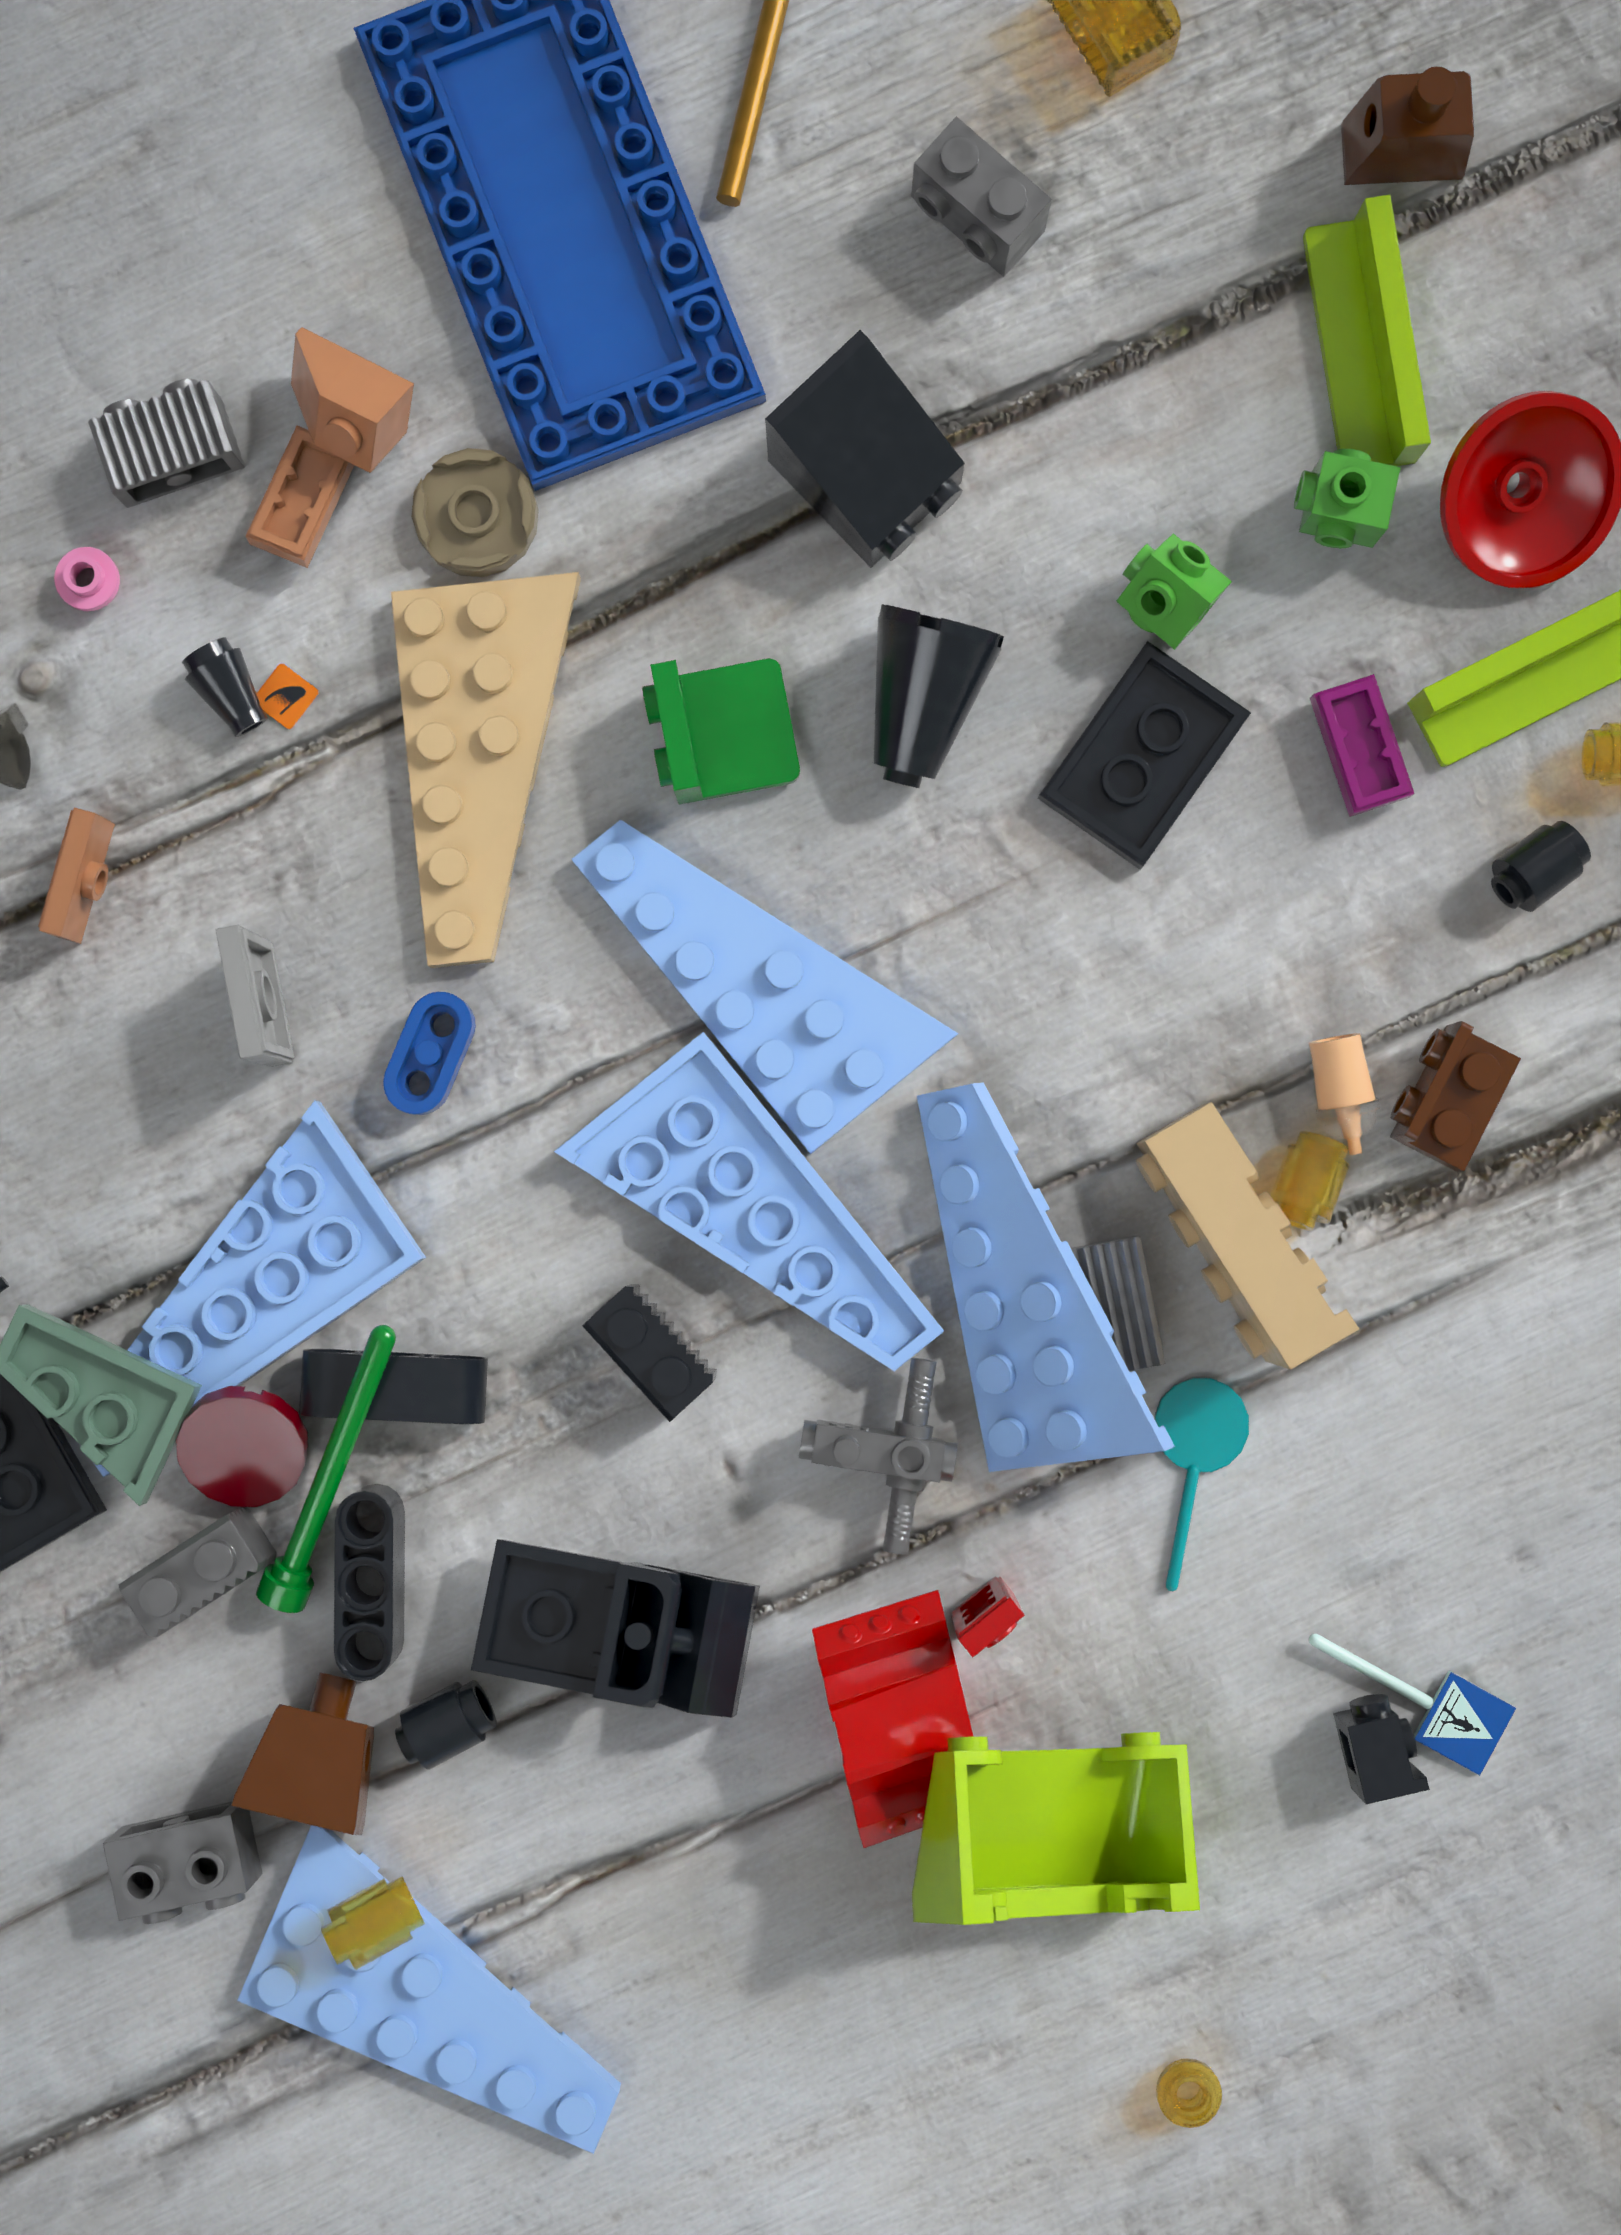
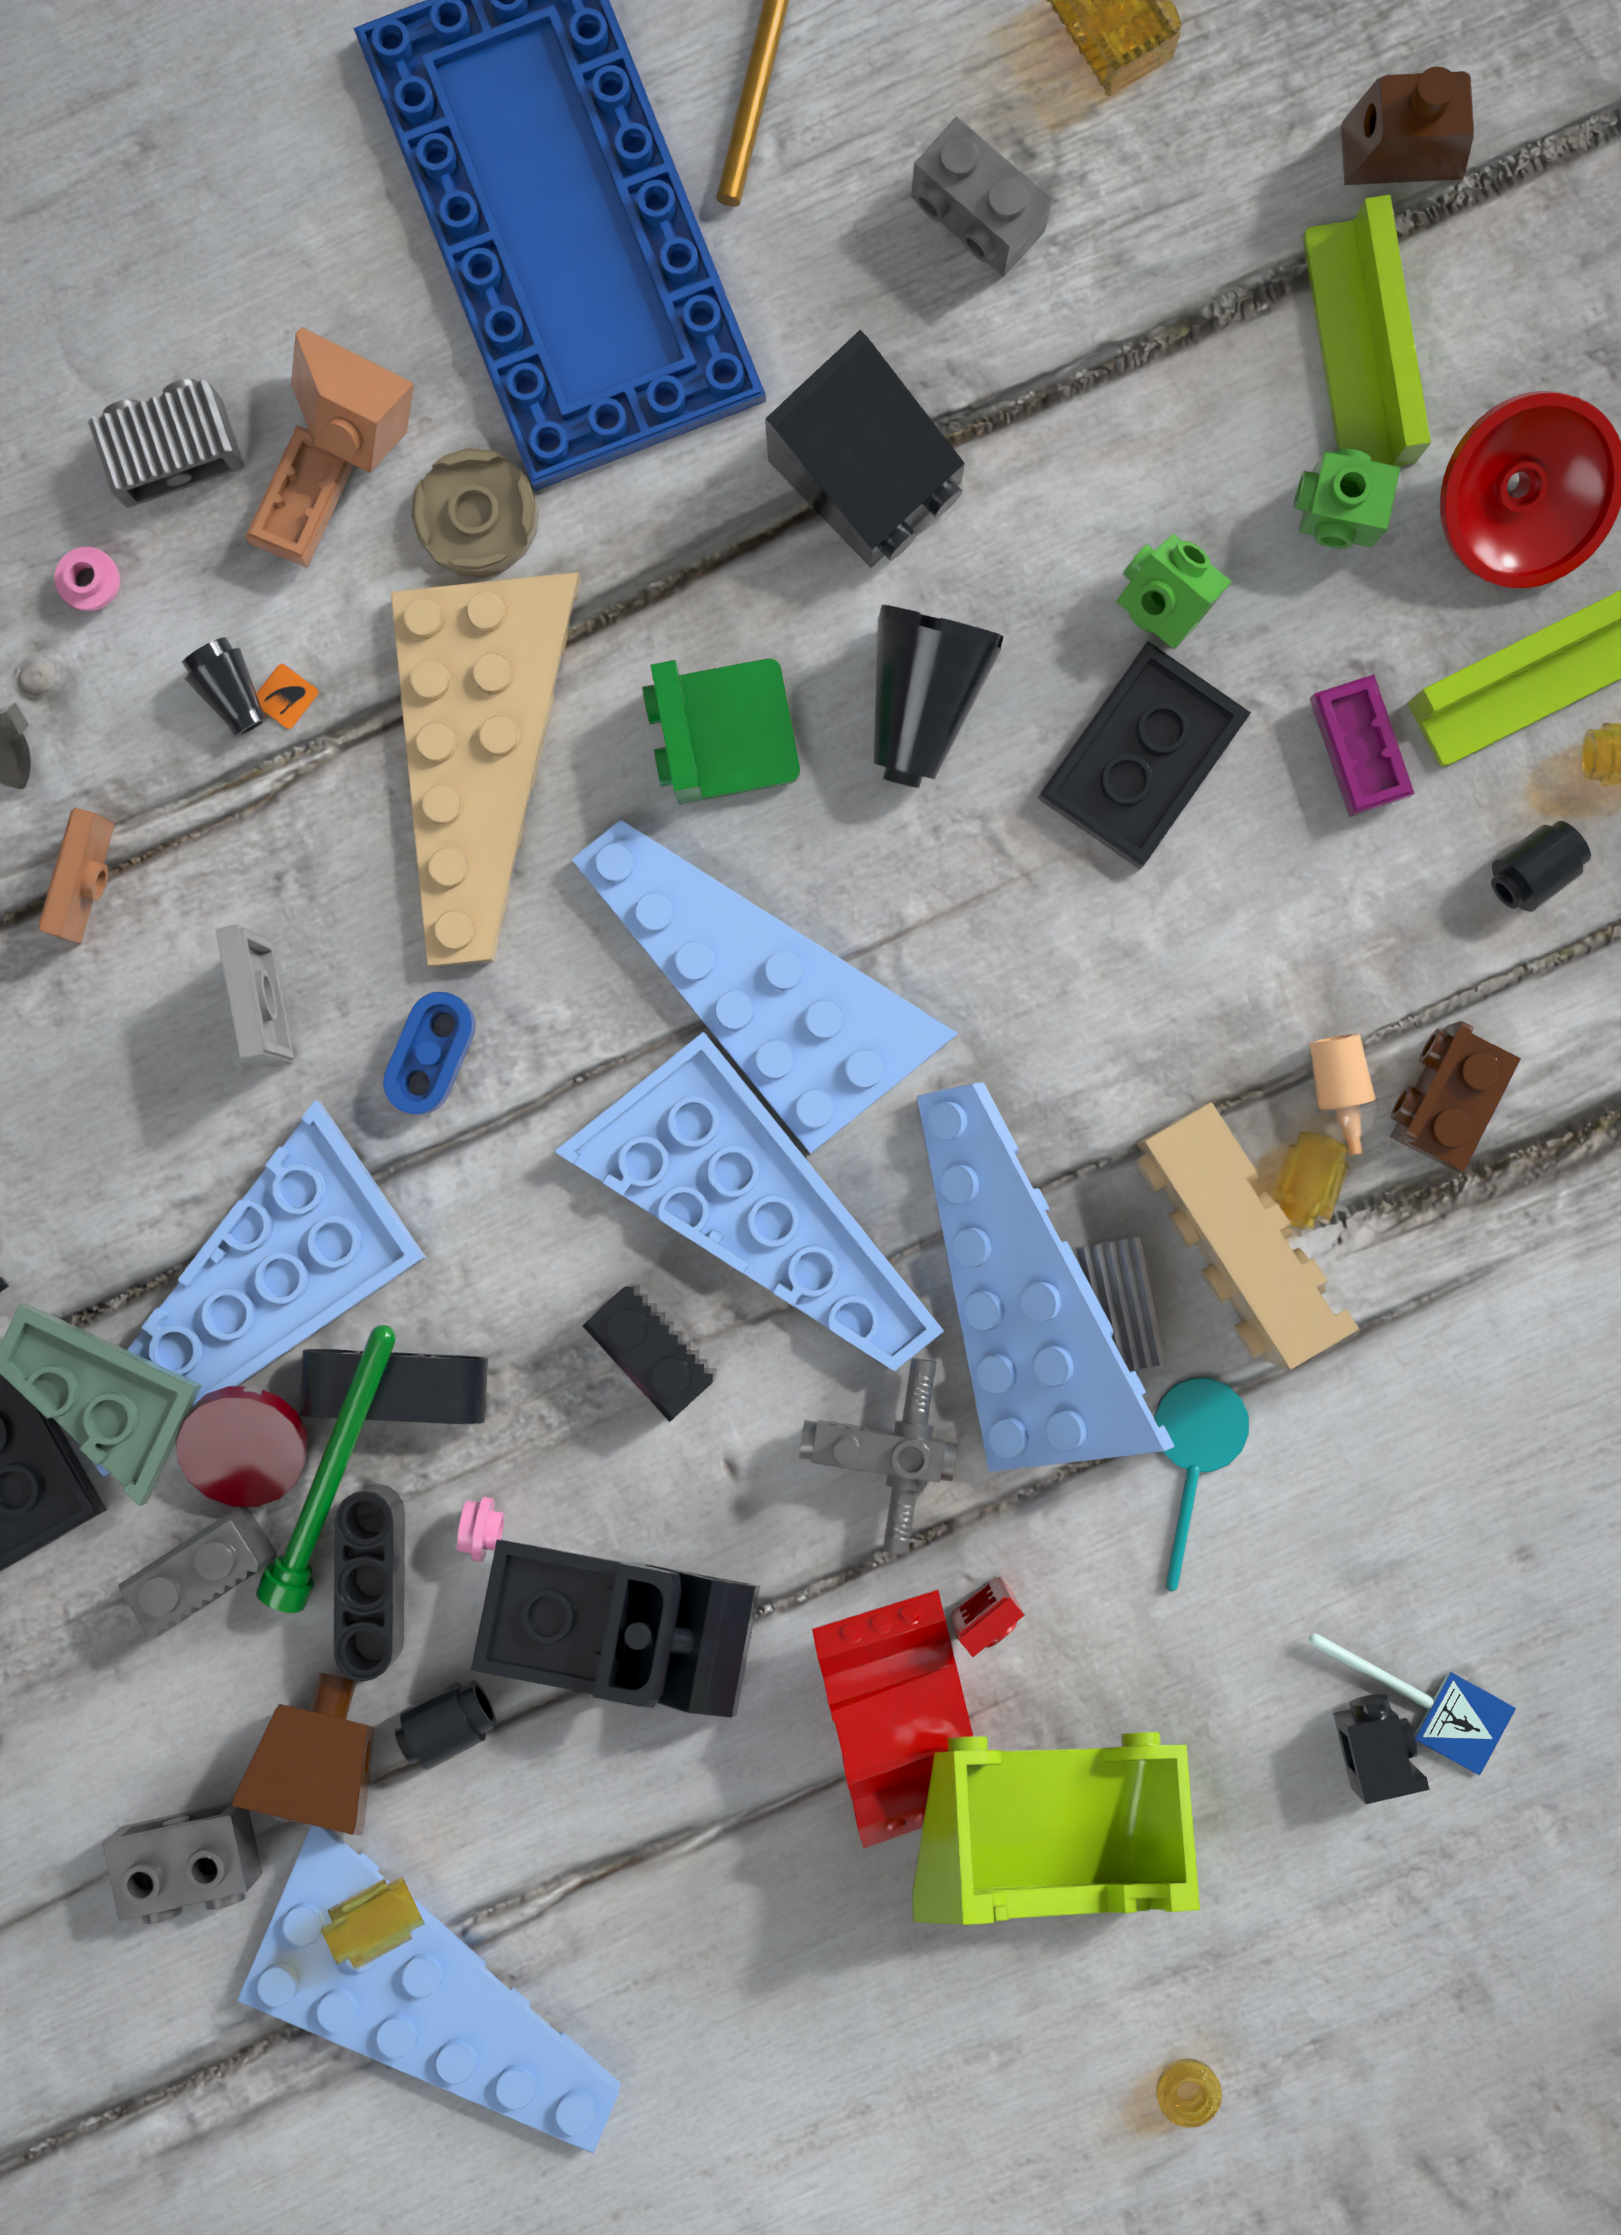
none -> bright pink plate [457,1496,505,1562]

